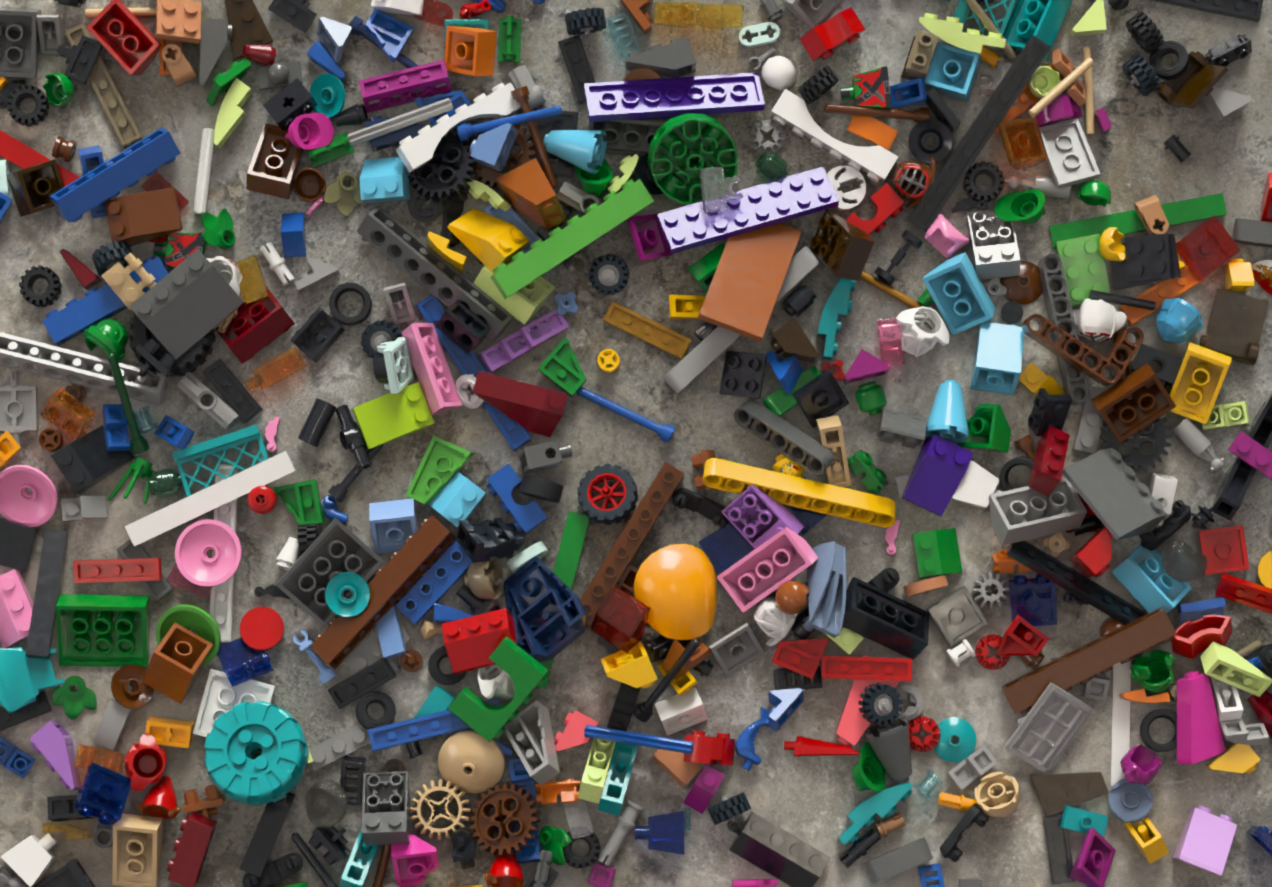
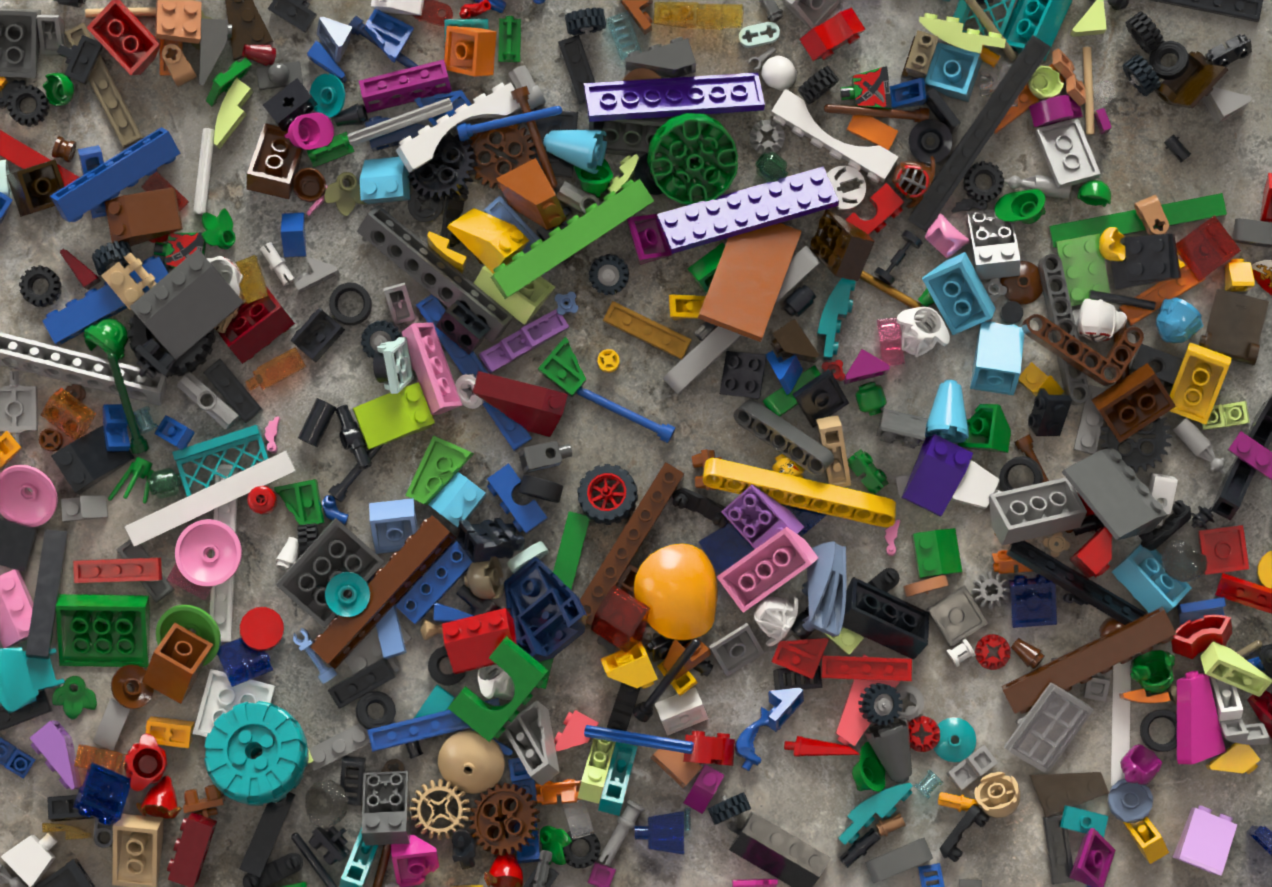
black piece [254,584,291,600] -> none
reddish brown tile [400,650,423,672] -> none
yellowish green slope [467,179,512,212] -> none
medium blue slope [470,123,519,172] -> none
clear plate [700,167,743,213] -> none
dark orange hair [775,580,810,615] -> none
red slope [996,615,1049,657] -> none
clear orange slope [998,117,1048,170] -> none
tan bar [1028,58,1094,118] -> none
dark red brick [1029,426,1070,496] -> none

